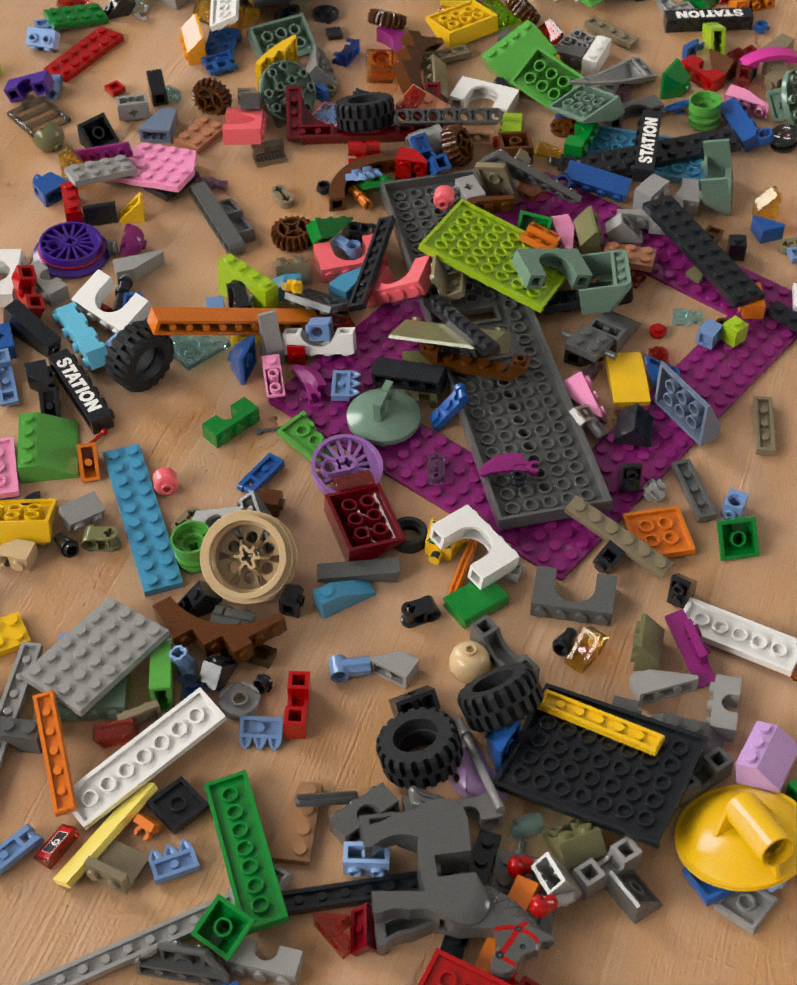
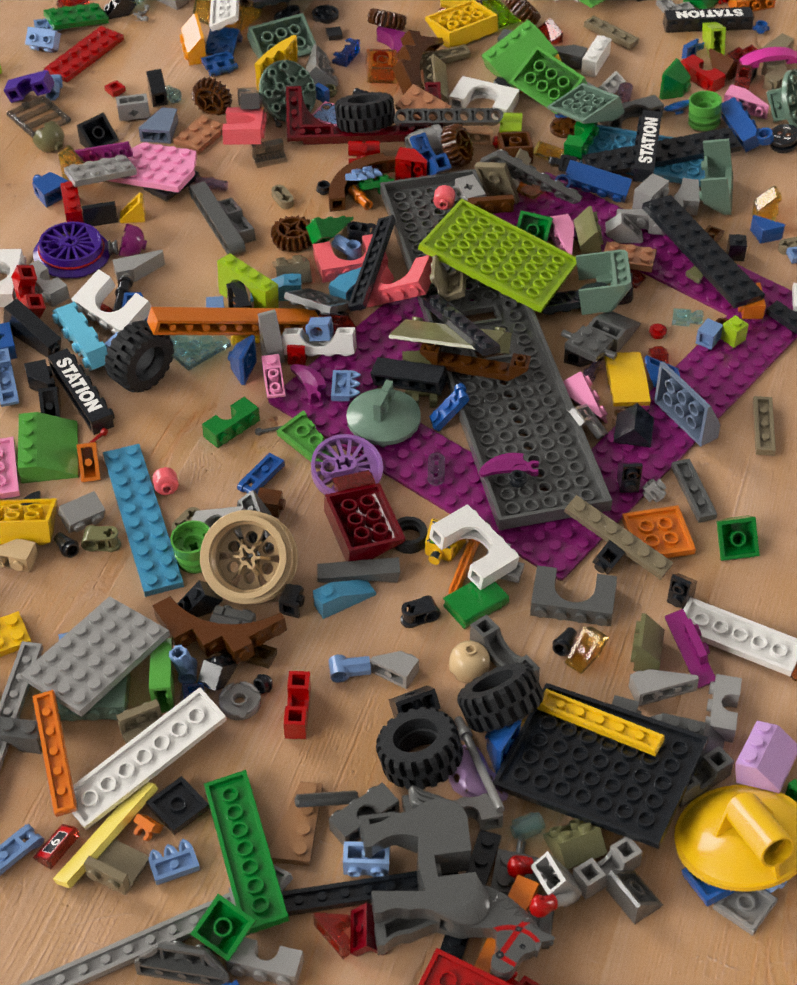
clear red slope [93,718,140,749] -> none
medium blue plate [239,715,284,751] -> none
yellow plate [281,279,303,294] -> none
clear red slope [394,85,426,120] -> none
sand green arch [511,248,593,289] -> none
orange slope [519,221,563,249] -> none
light grey slope [558,27,596,51] -> none
light grey plate [568,57,658,85] -> none
medium blue brick [721,488,749,518] -> none

